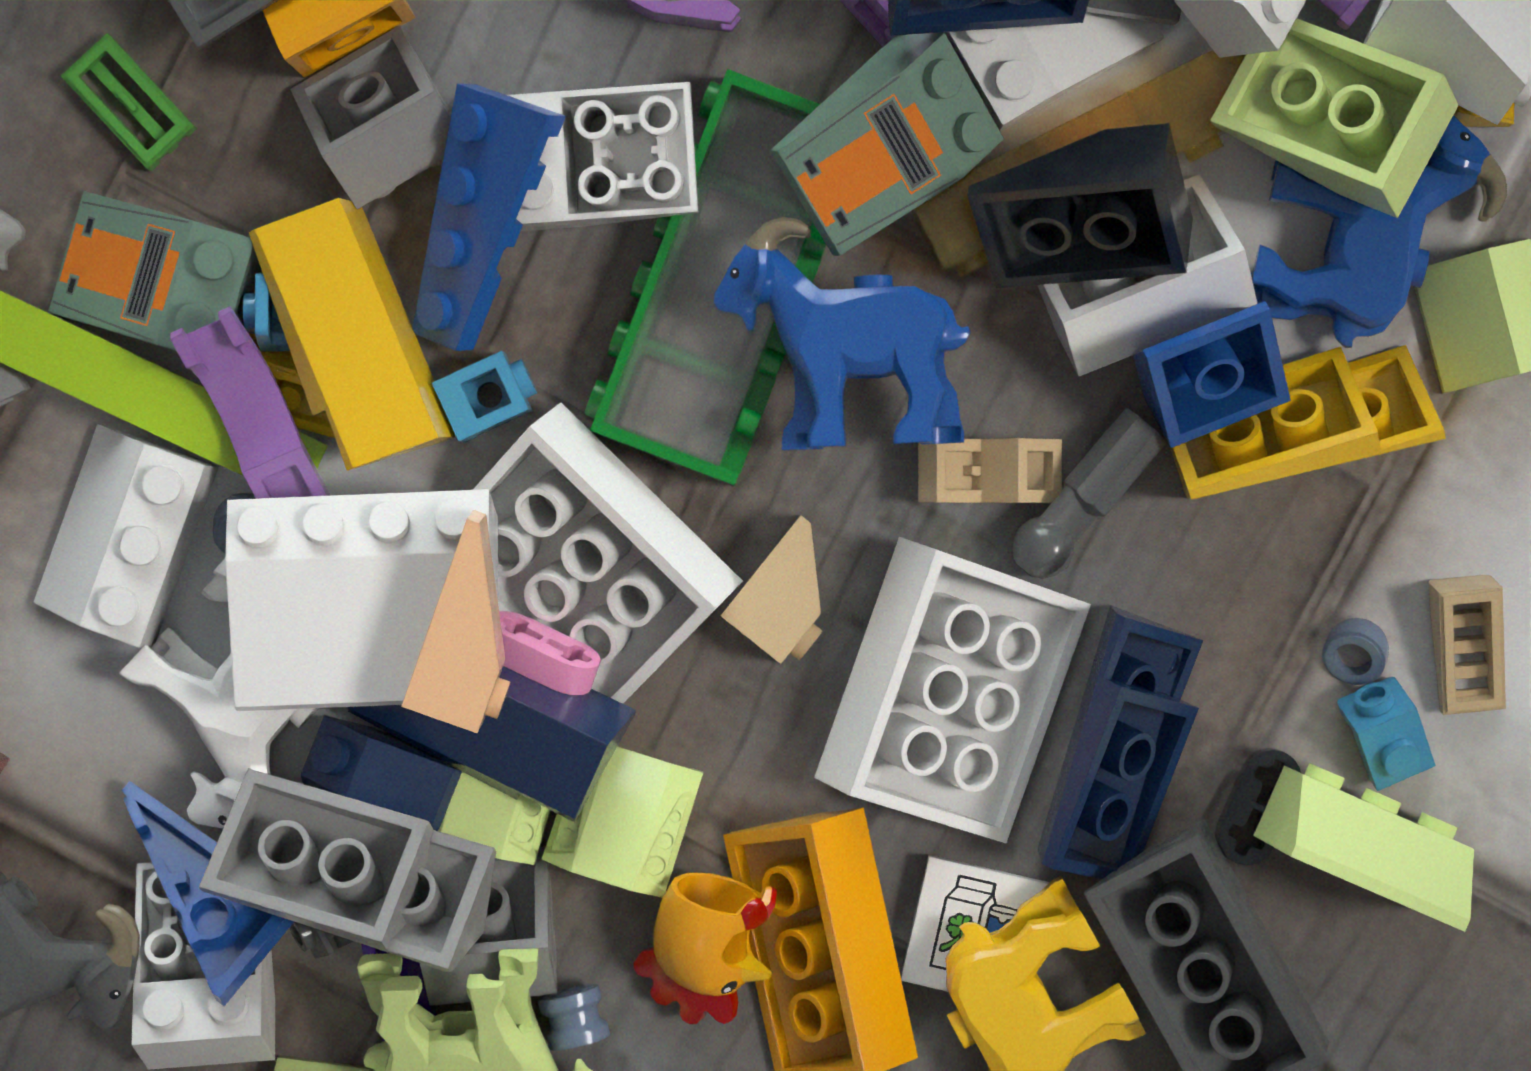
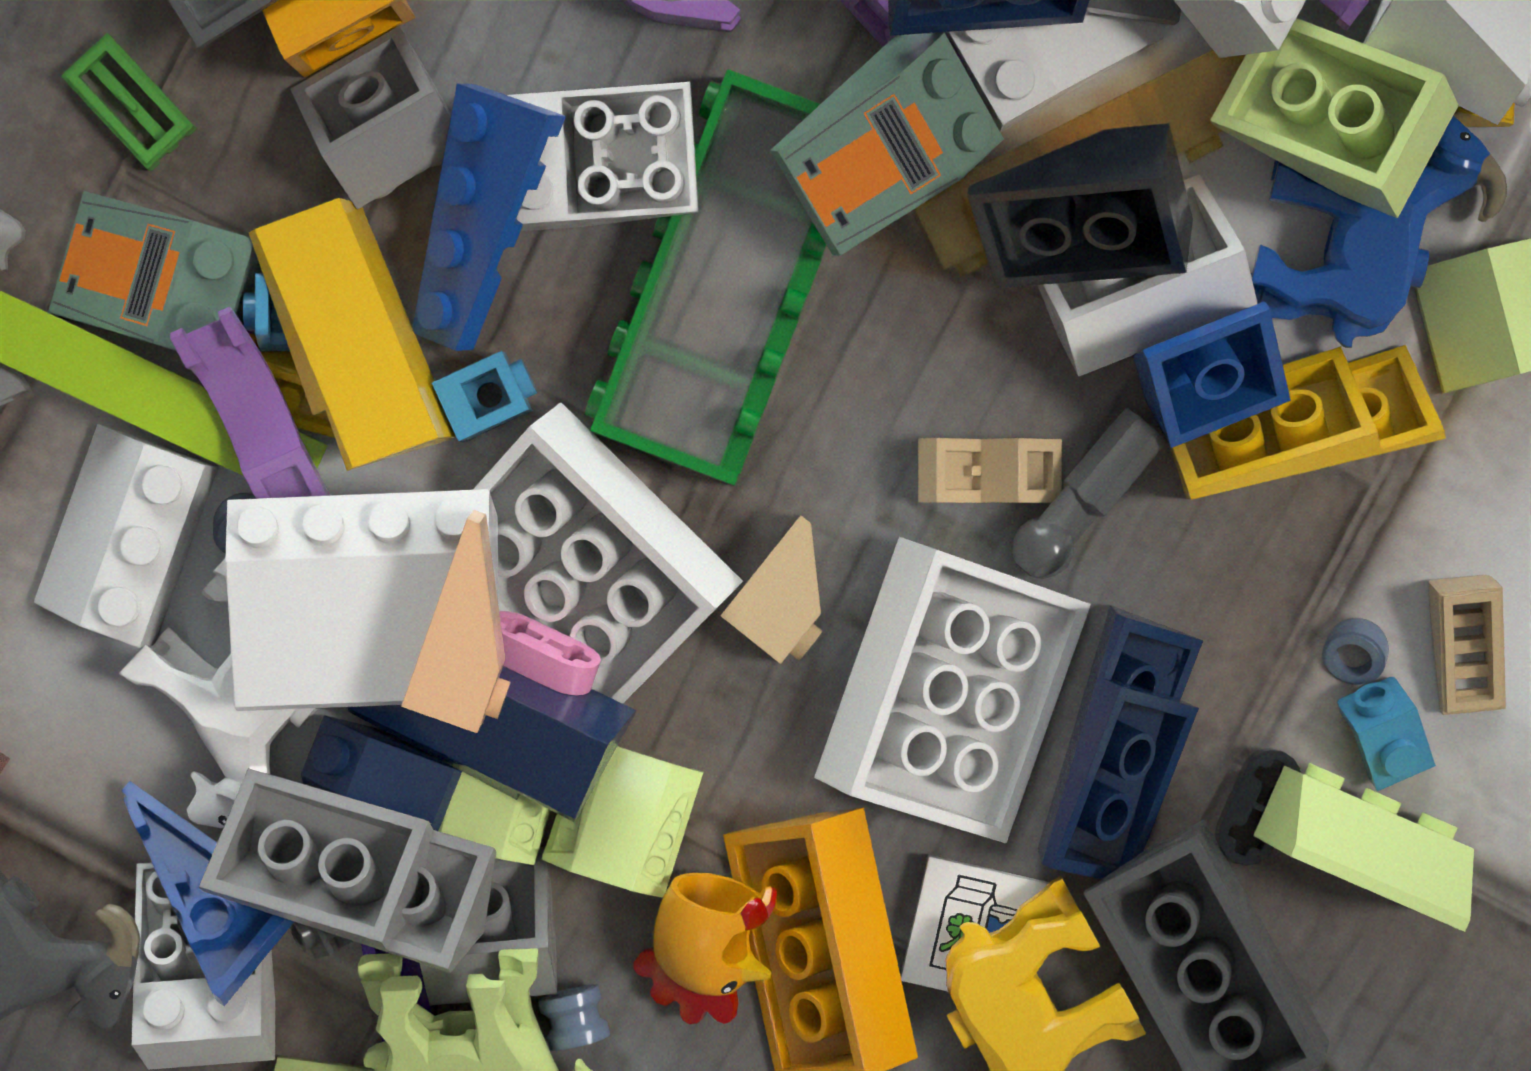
blue animal [713,217,971,451] -> none

